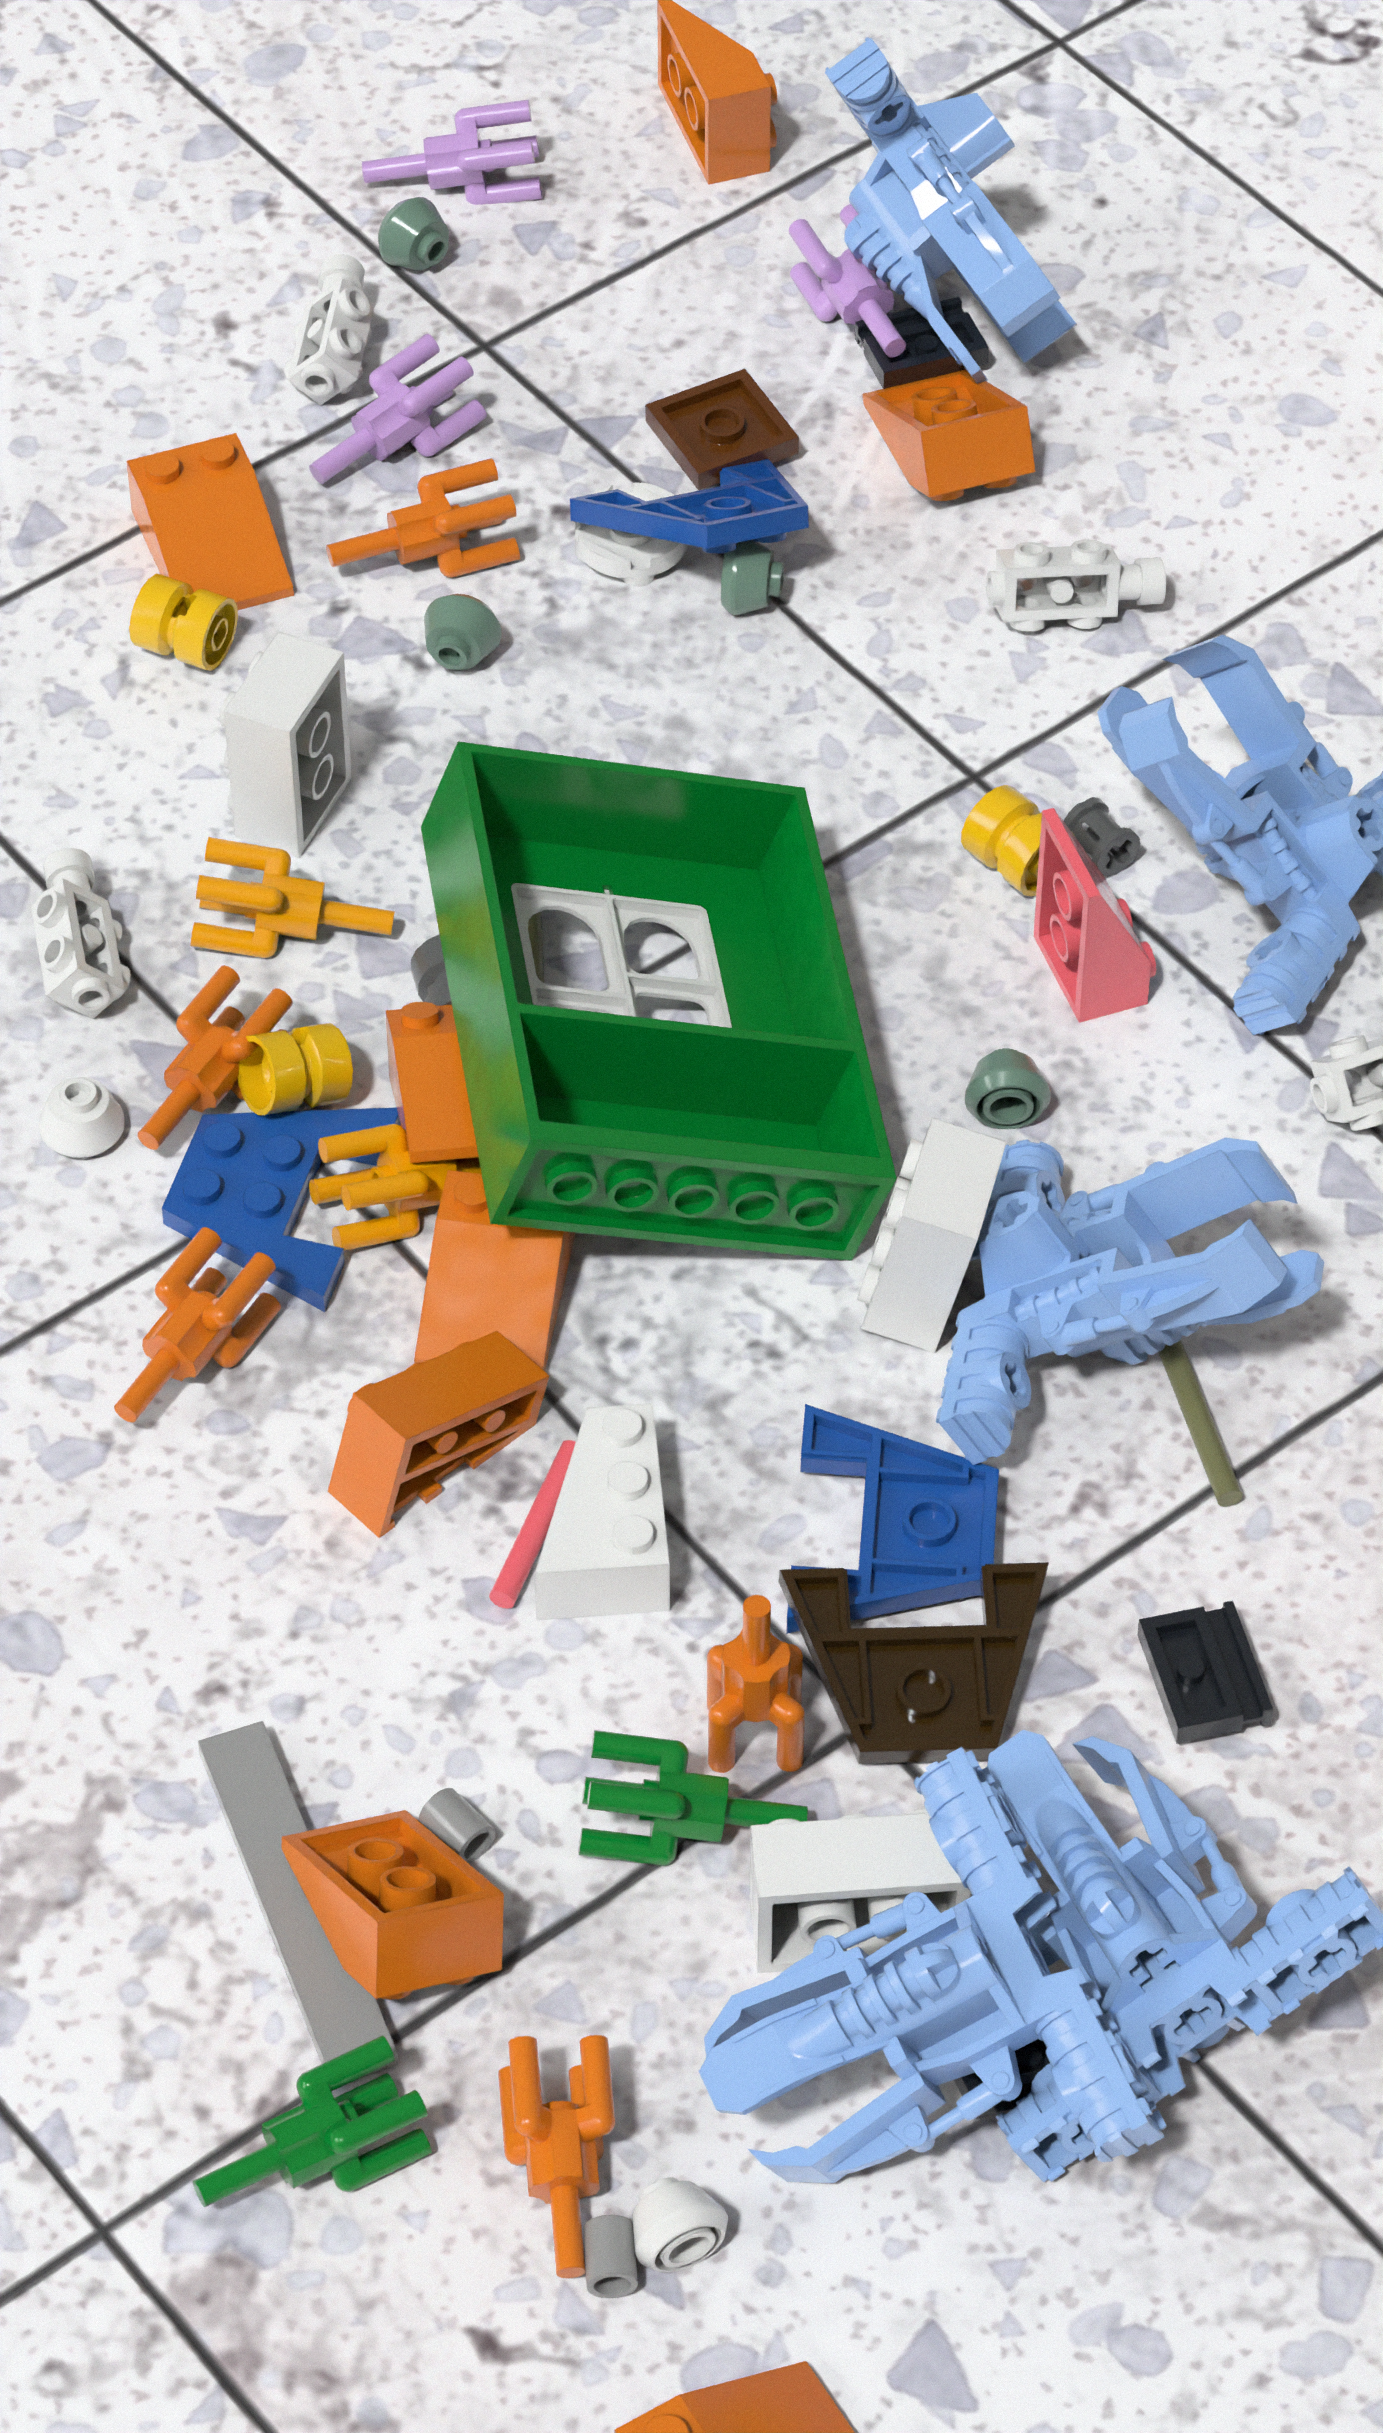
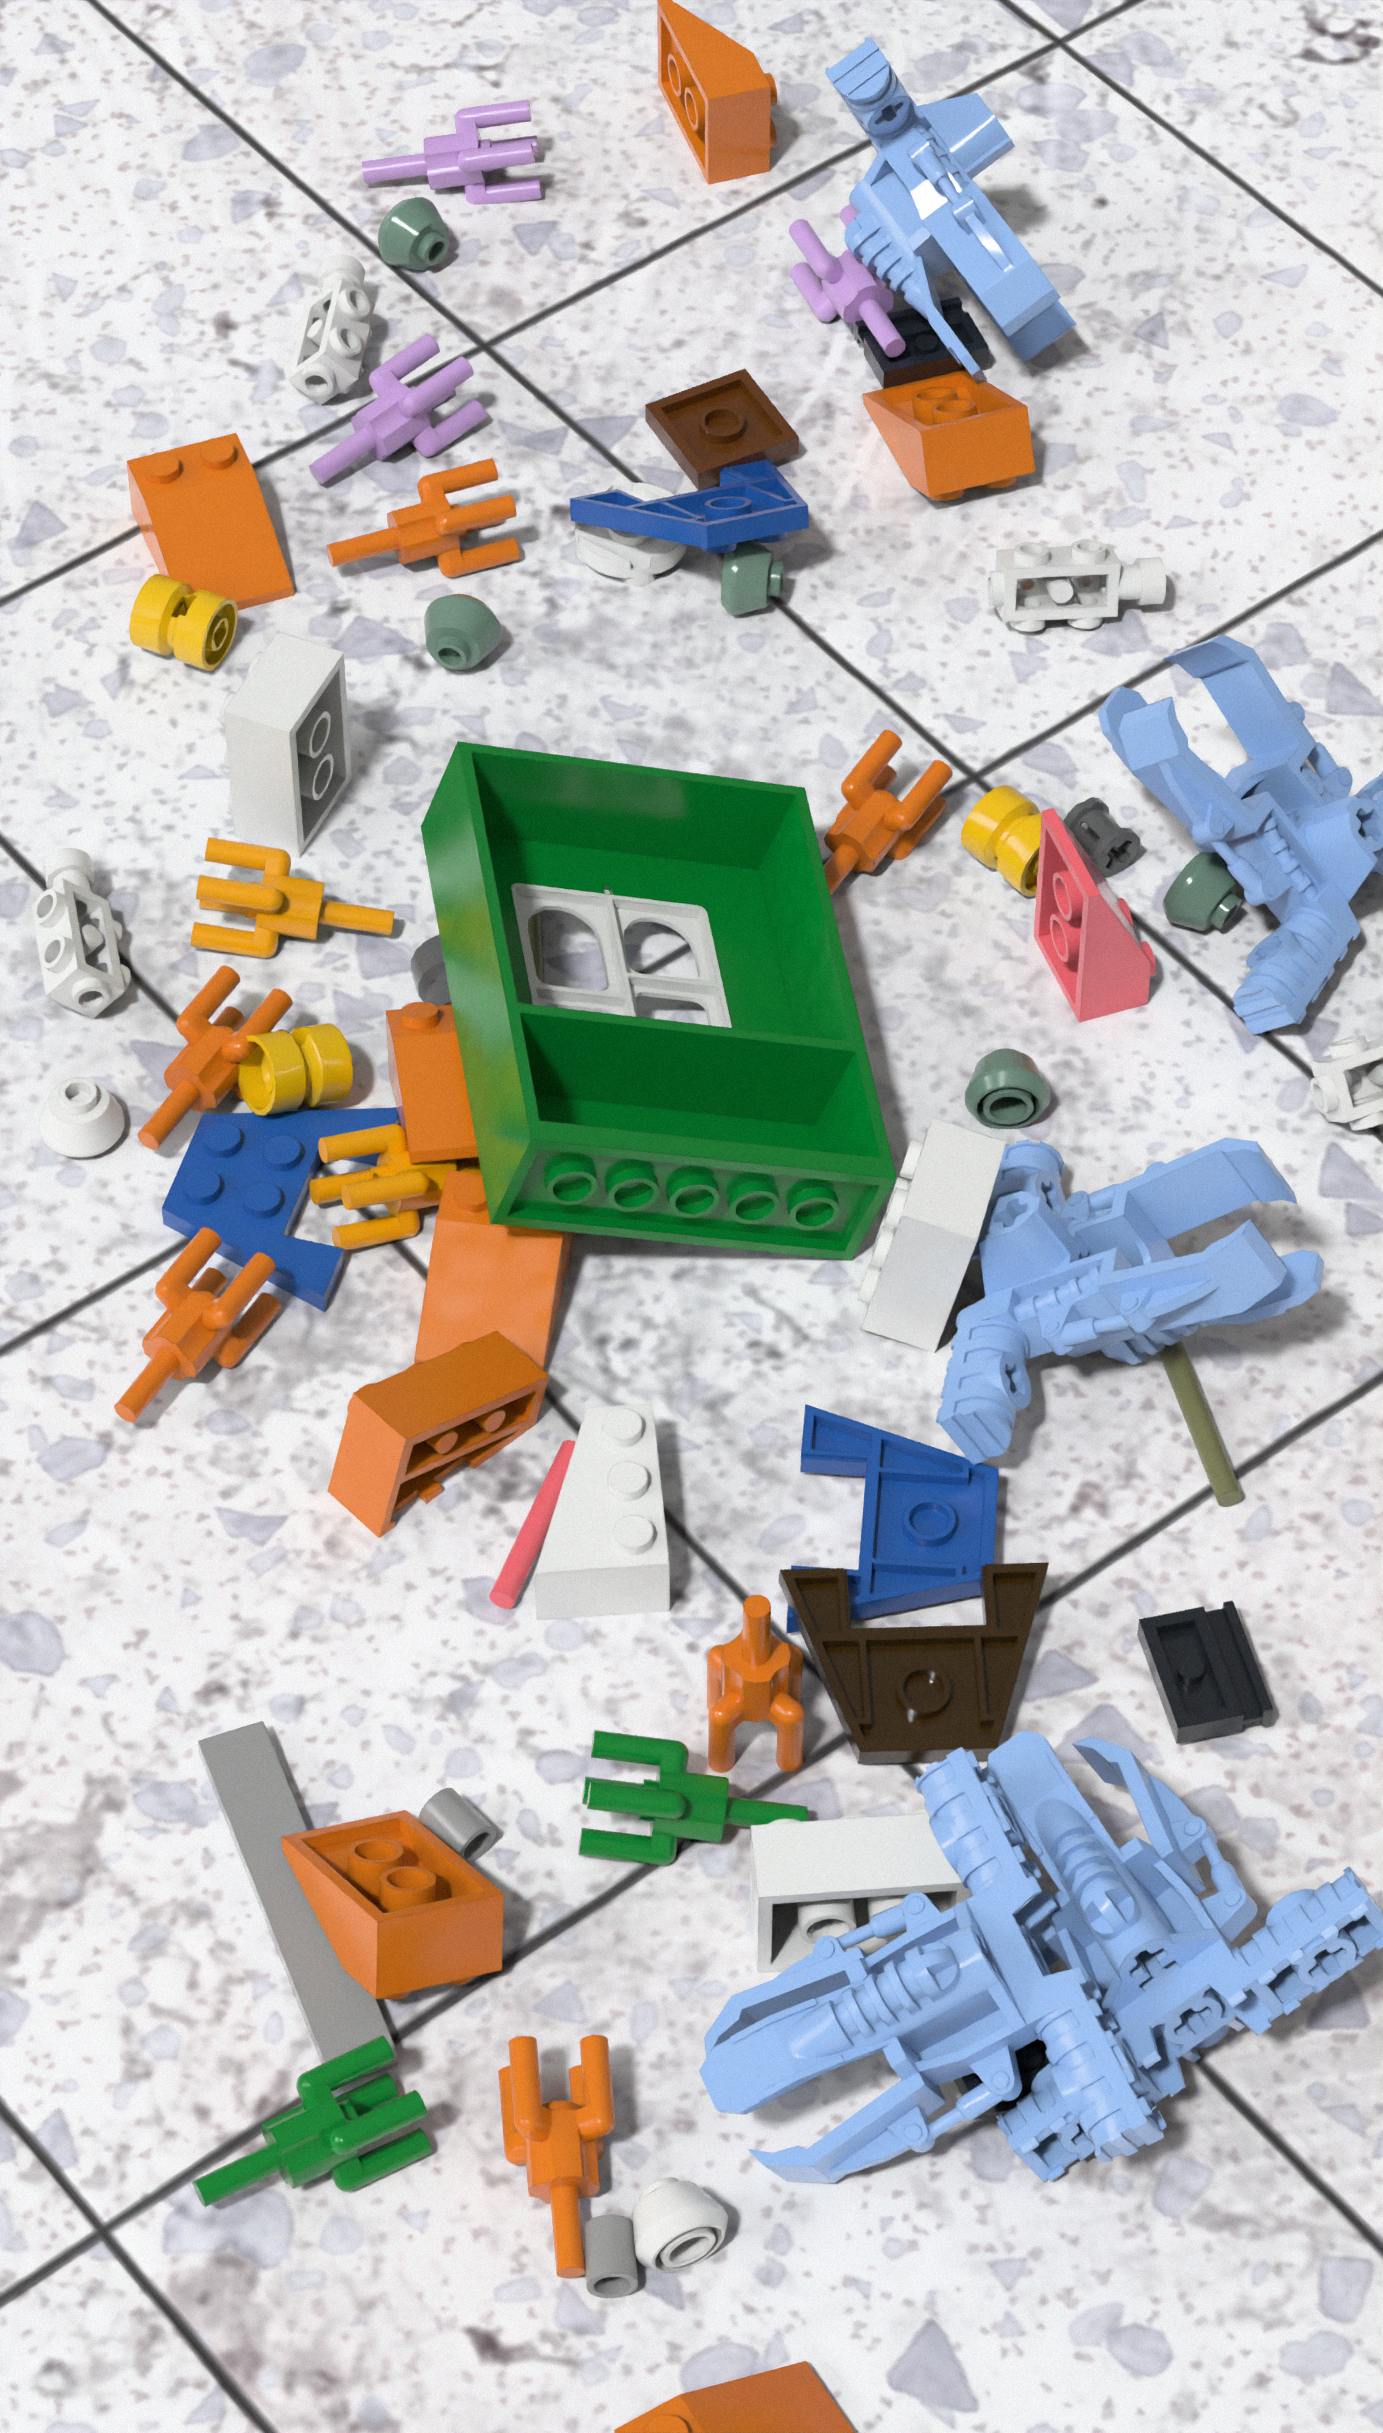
none -> orange plant [823,730,953,896]
none -> sand green cone [1162,852,1242,931]

